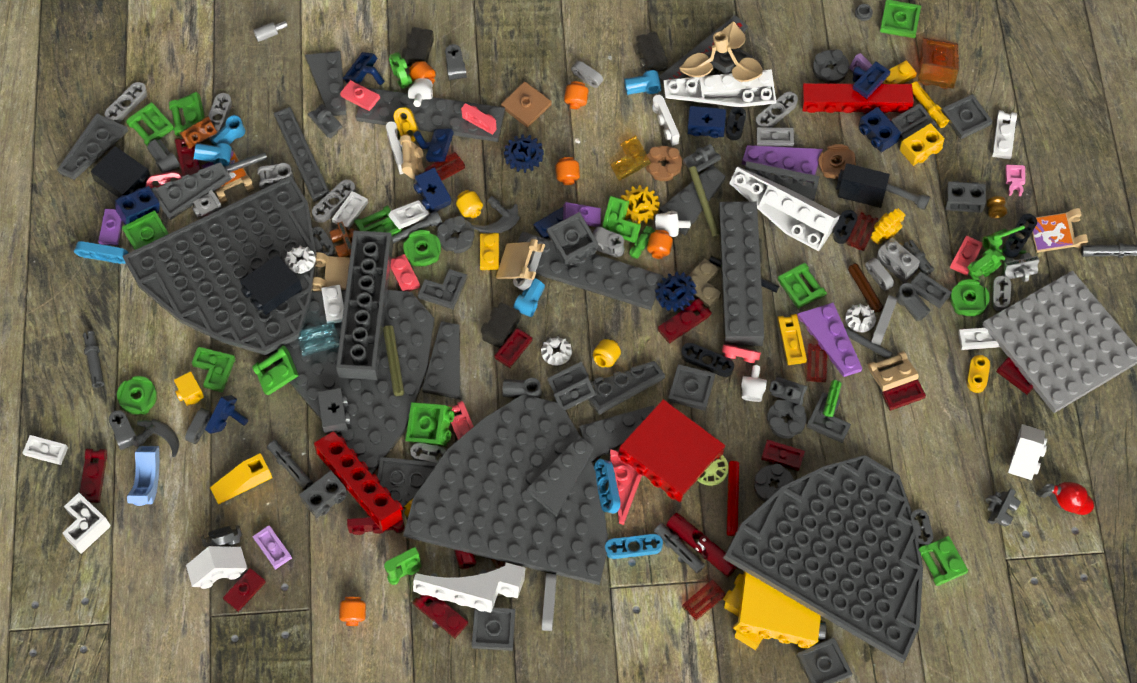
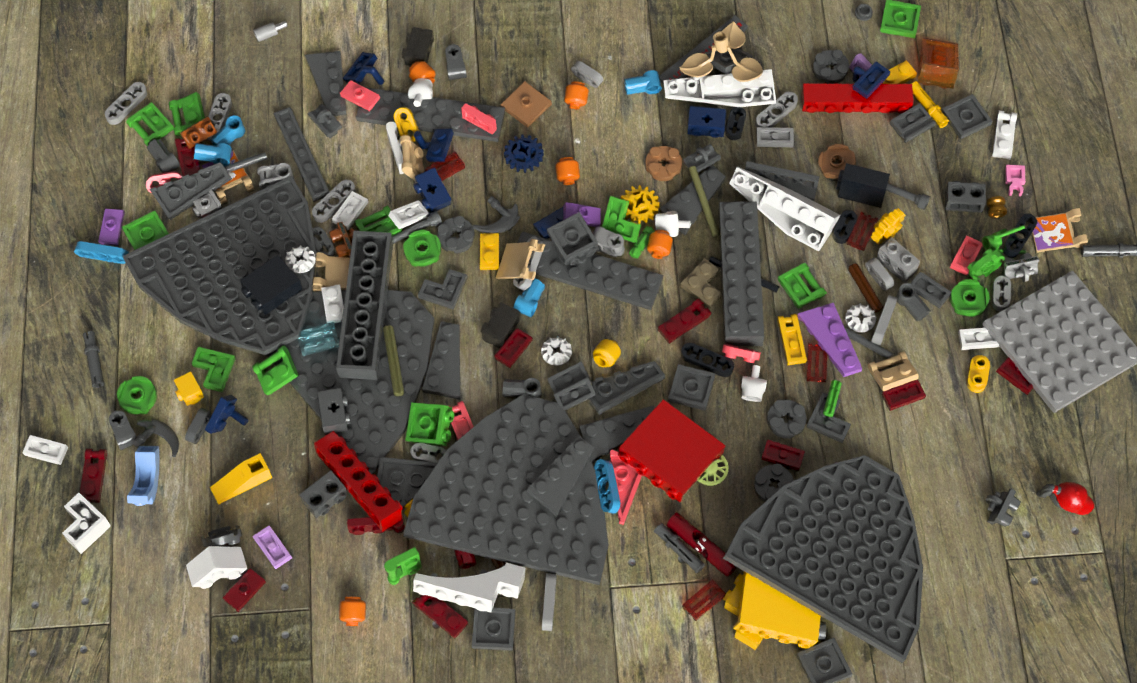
dark grey wing [57,114,129,180] -> none
black brick [90,146,150,198] -> none
dark blue brick [115,186,160,225] -> none
dark grey pin [267,440,313,490] -> none
bright green plate [389,52,412,89] -> none
coral plate [390,254,420,292] -> none
yellow head [456,190,483,219] -> none
dark azure beam [605,534,663,559] -> none
clear yellow plate [610,135,651,181] -> none
clear smoke brick [634,31,668,72] -> none
white plate [652,95,679,146] -> none
dark blue gear [655,271,697,312] -> none
red axle [727,461,739,536] -> none
medium lavender wing [742,145,823,183] -> none
dark grey hips [770,376,808,405] -> none
dark blue brick [859,107,901,153] -> none
yellow brick [900,123,945,166] -> none
dark grey pin [903,240,934,275] -> none
dark grey beam [910,509,933,547] -> none
bright green plate [919,536,968,586] -> none
white brick [1008,424,1047,480] -> none

